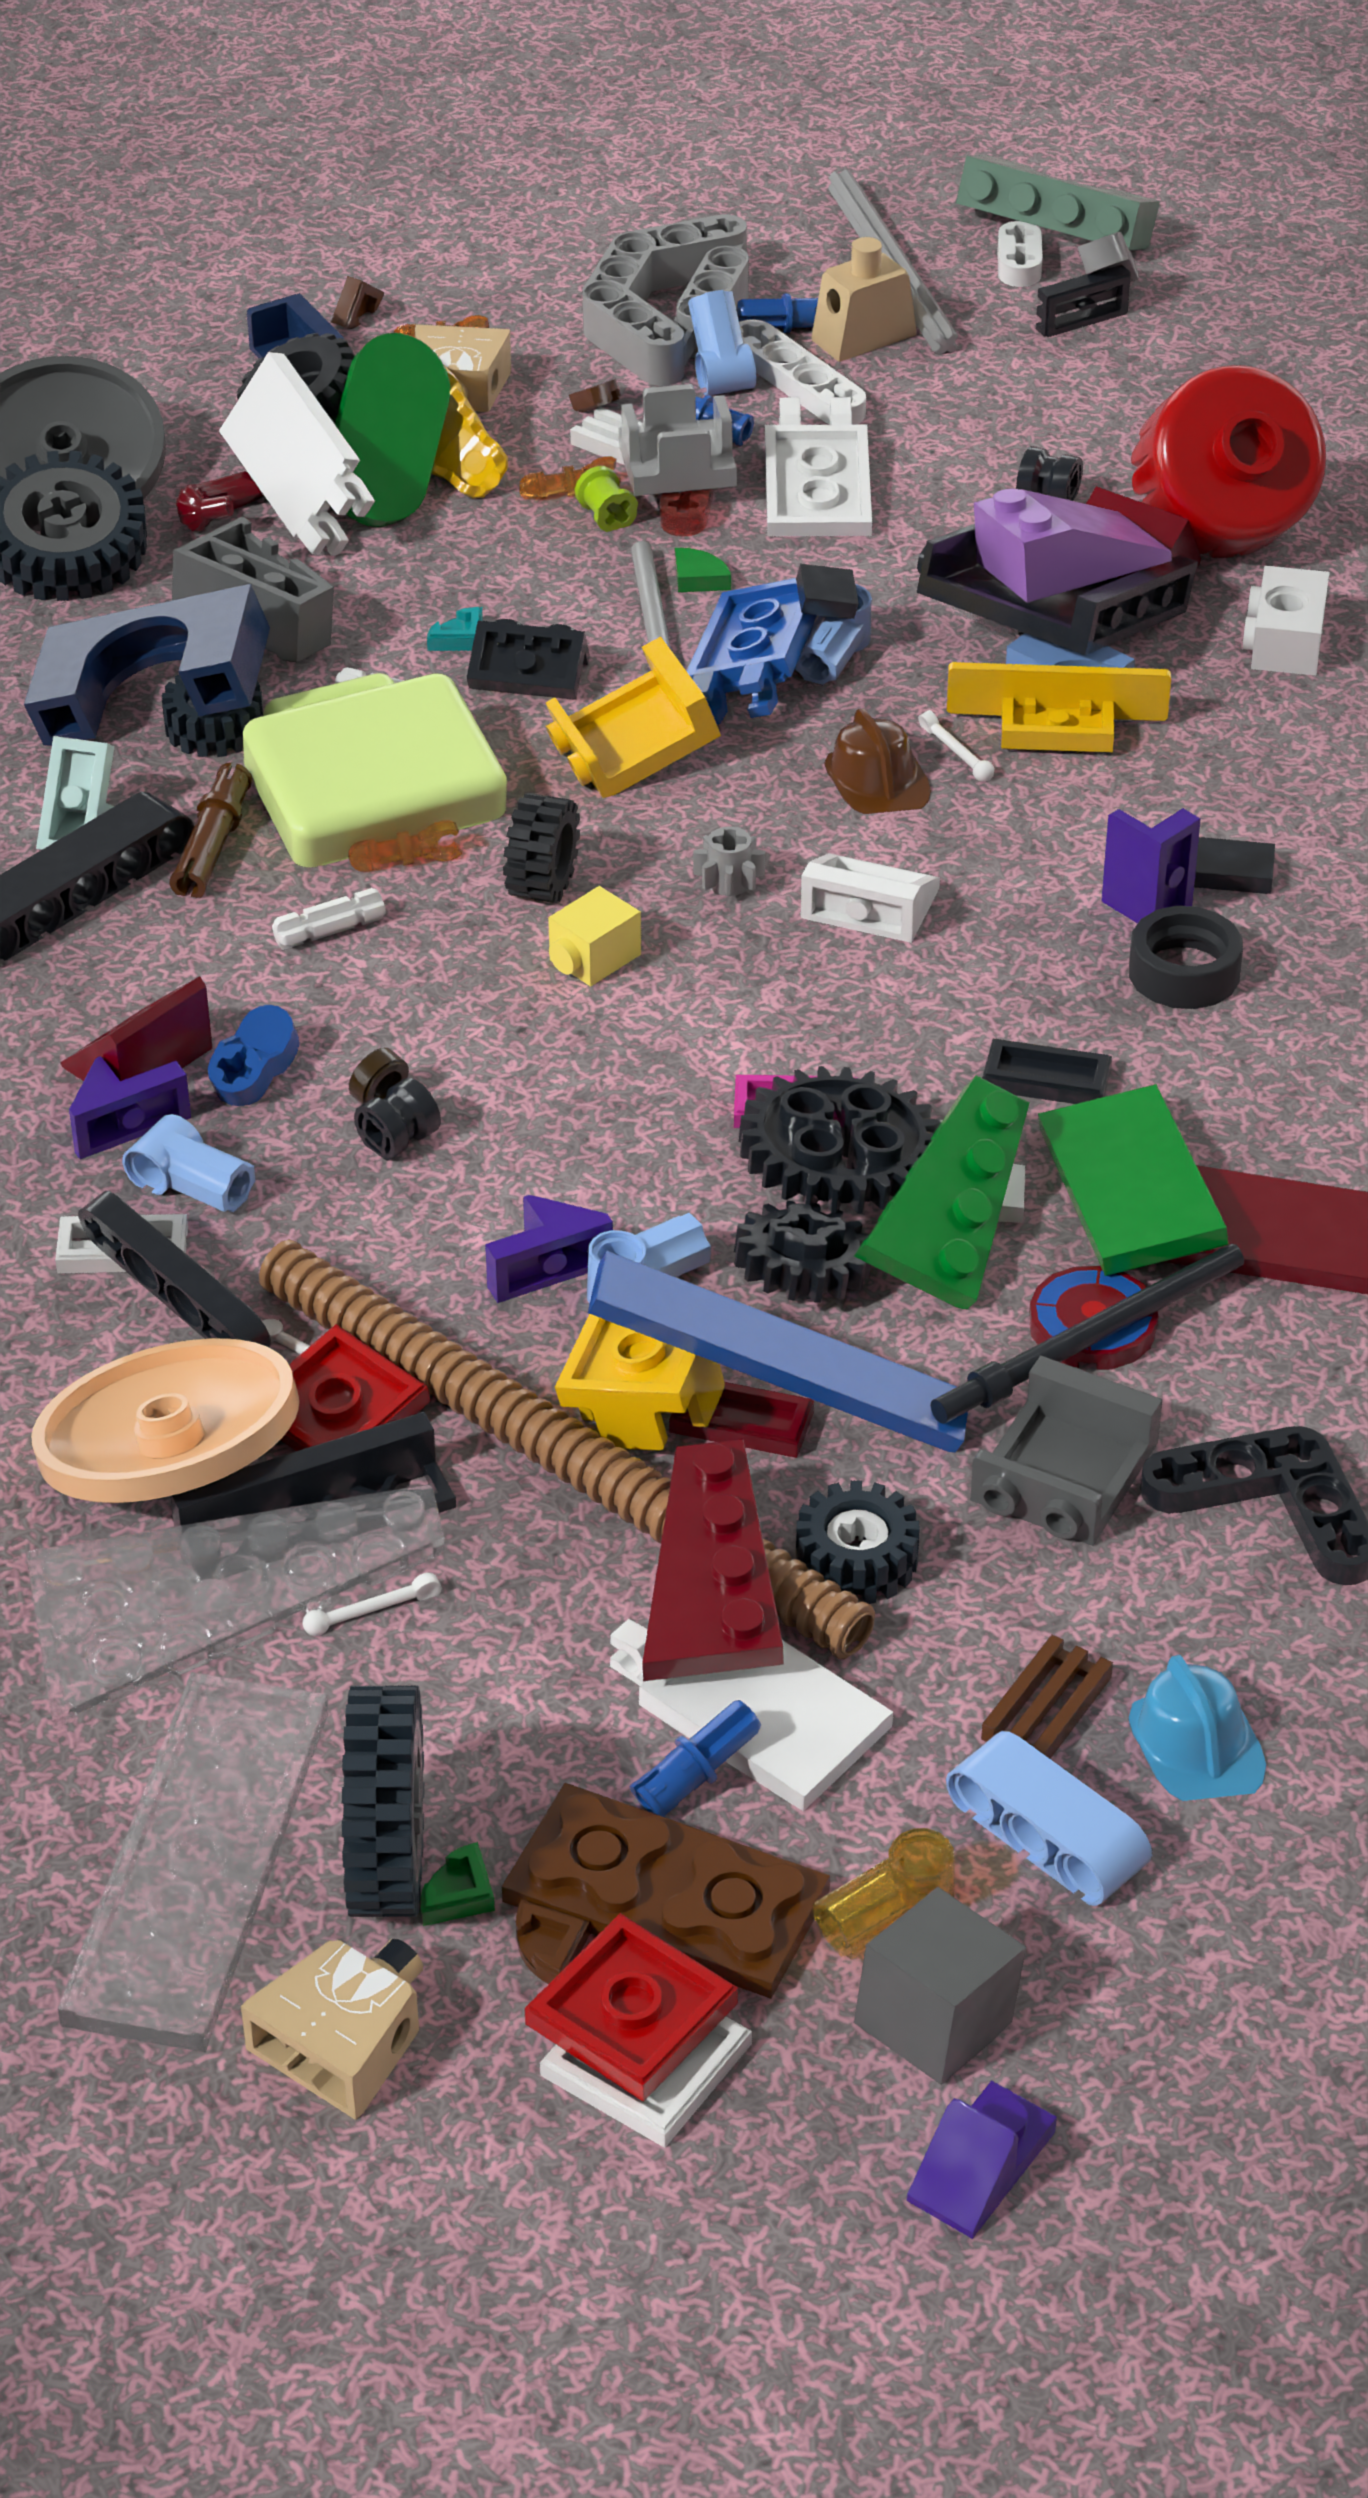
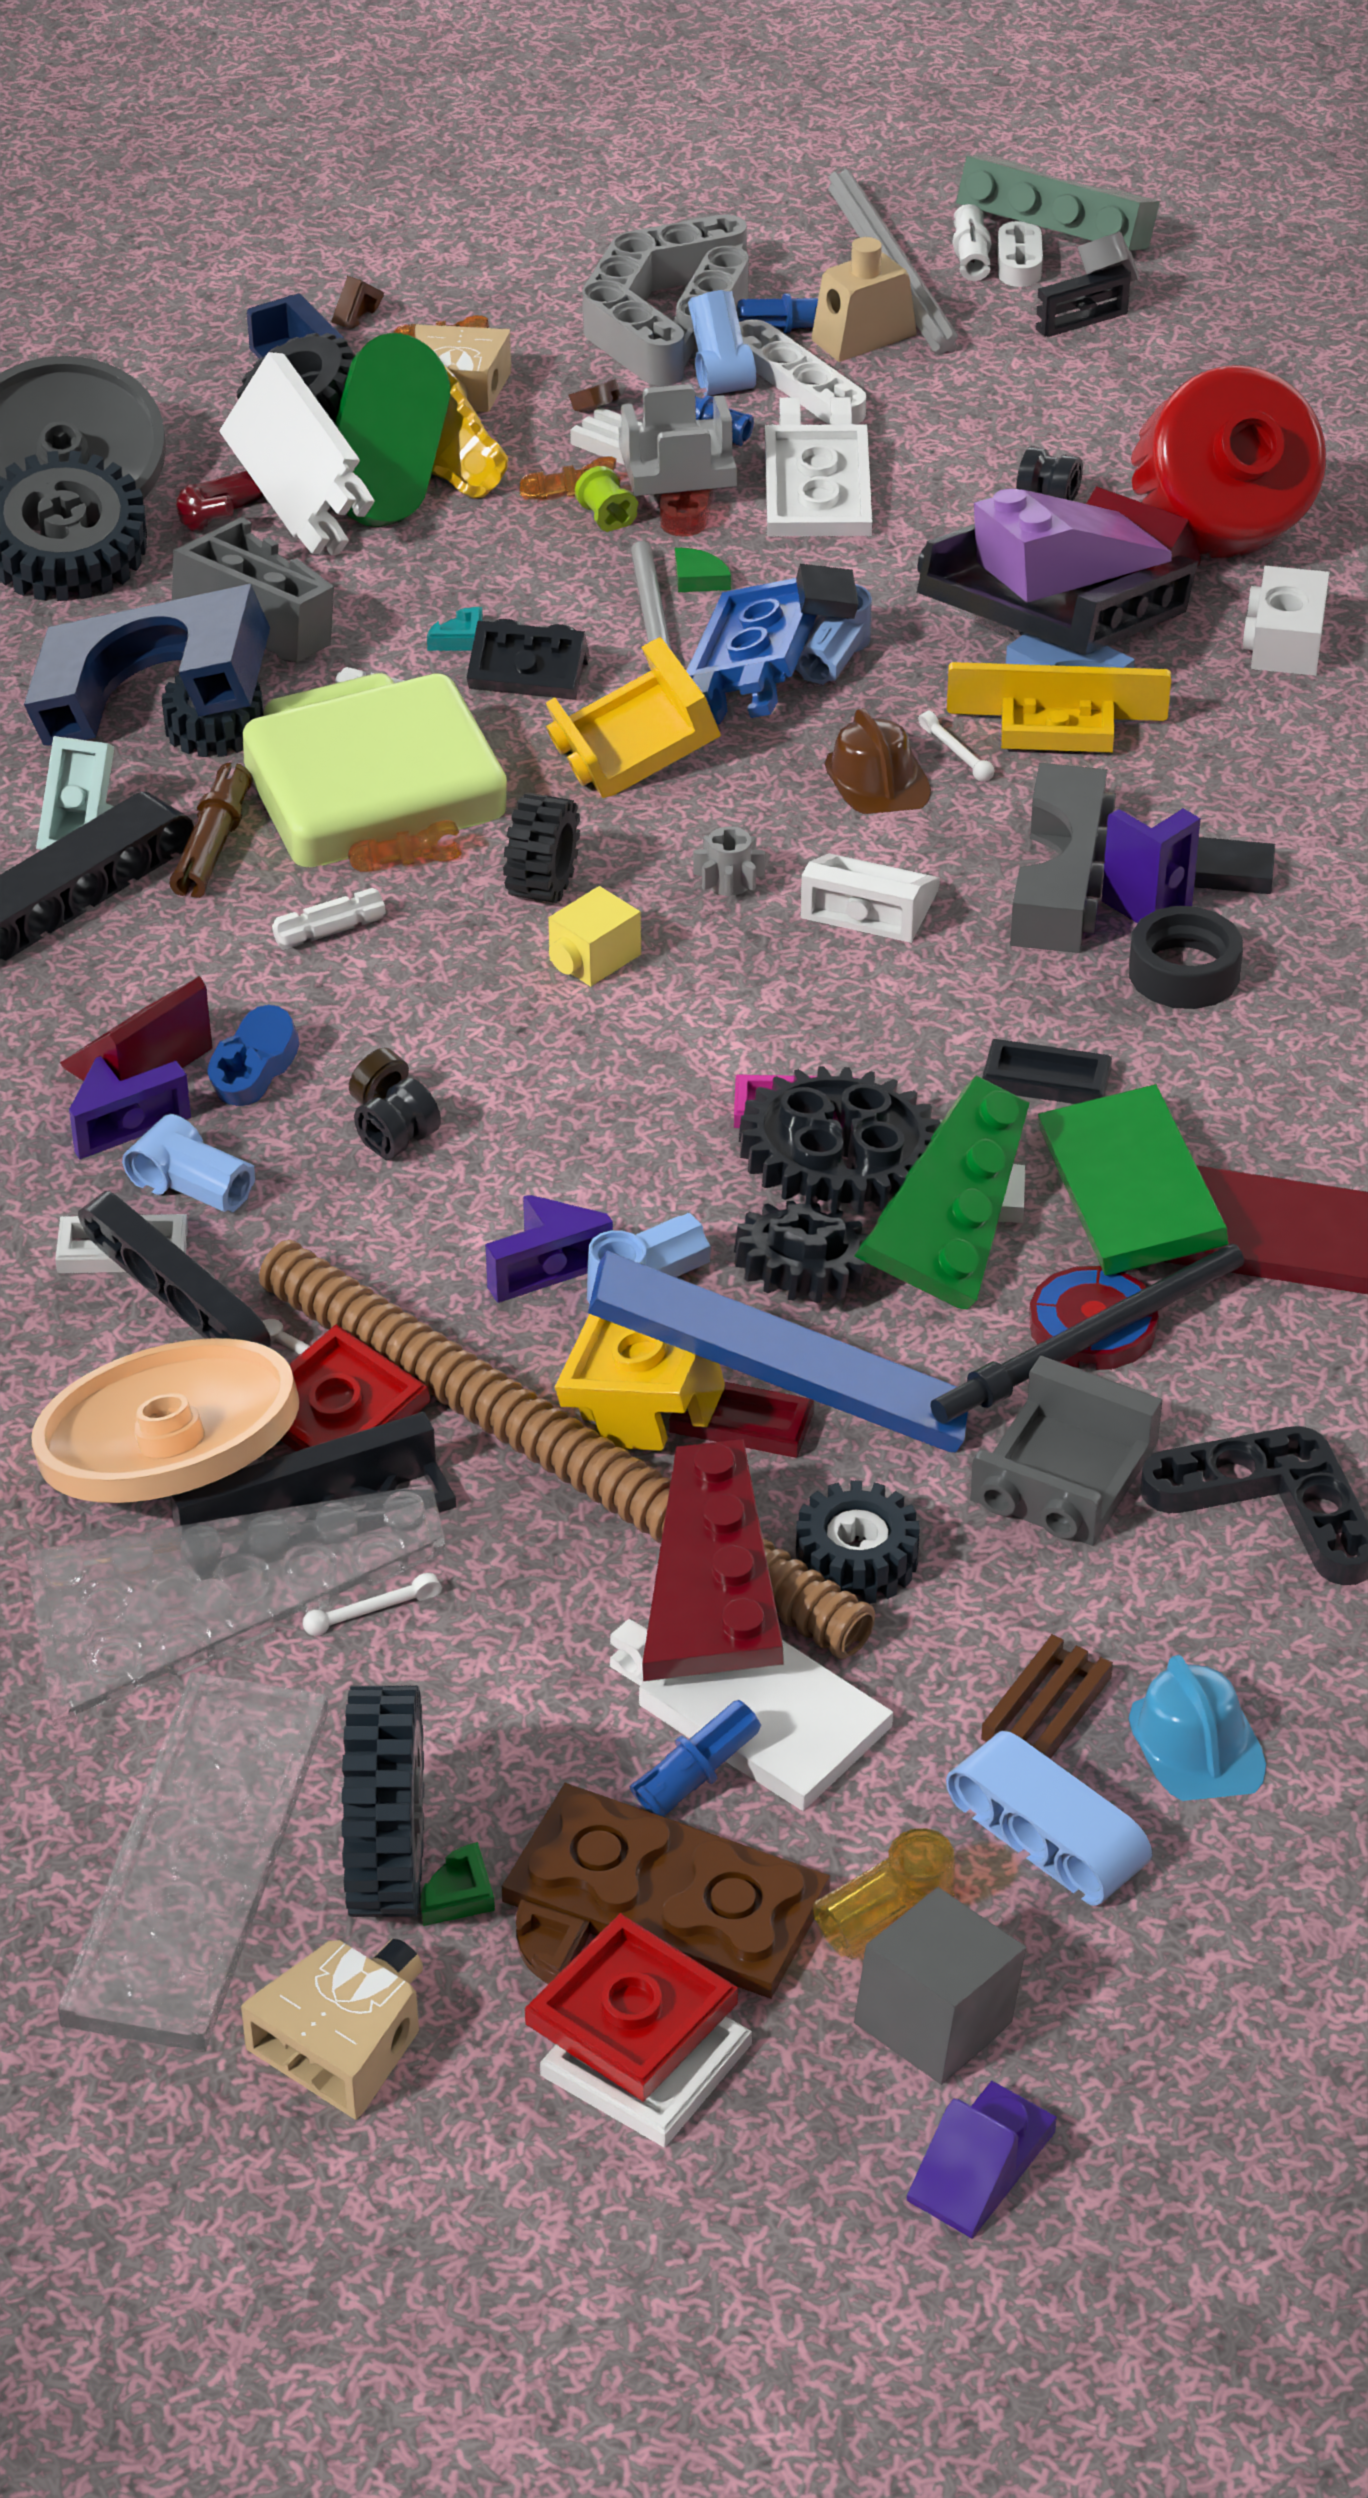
none -> white pin [952,204,991,281]
none -> dark grey arch [1010,762,1116,953]

